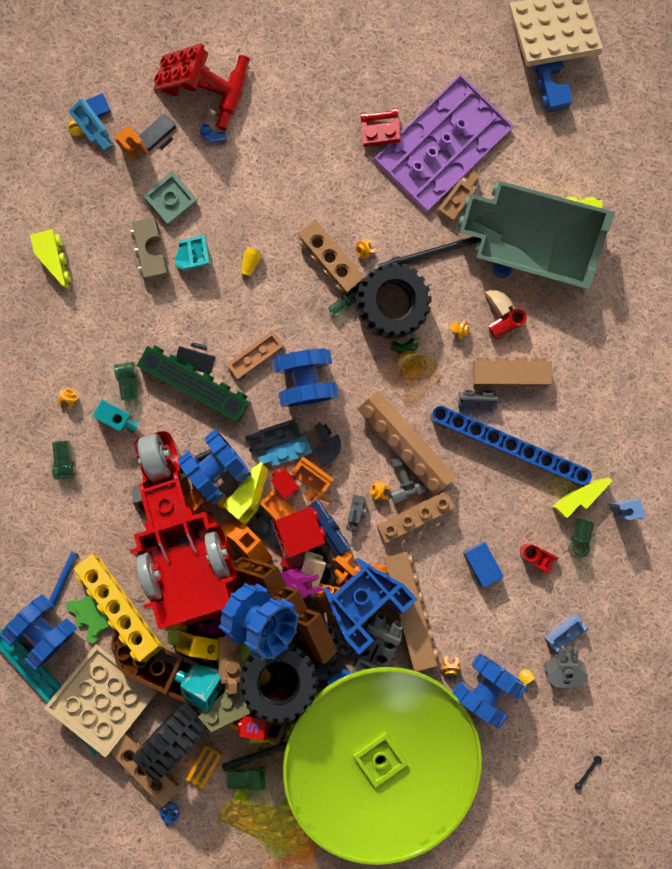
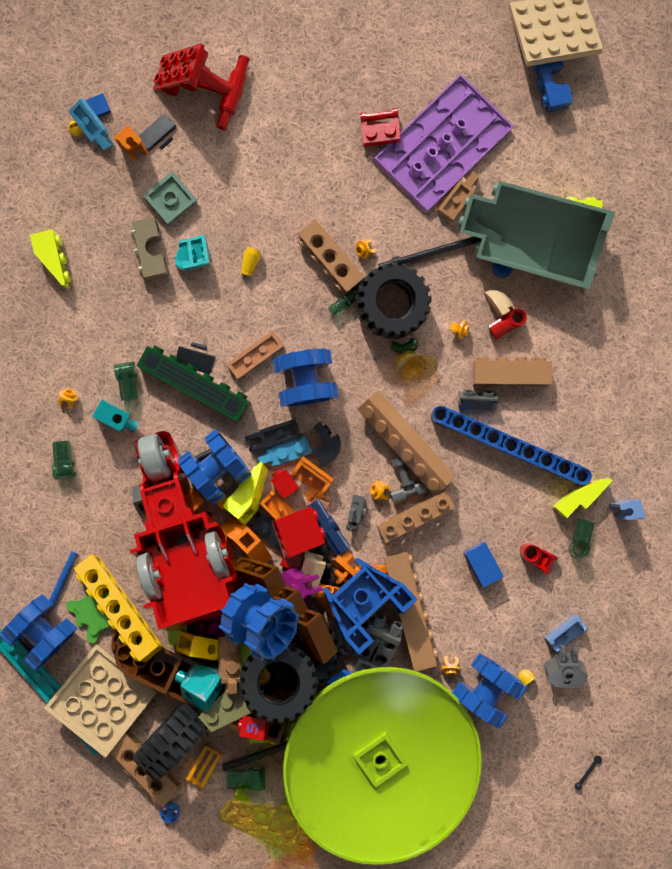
blue arm [200,124,227,143] -> none

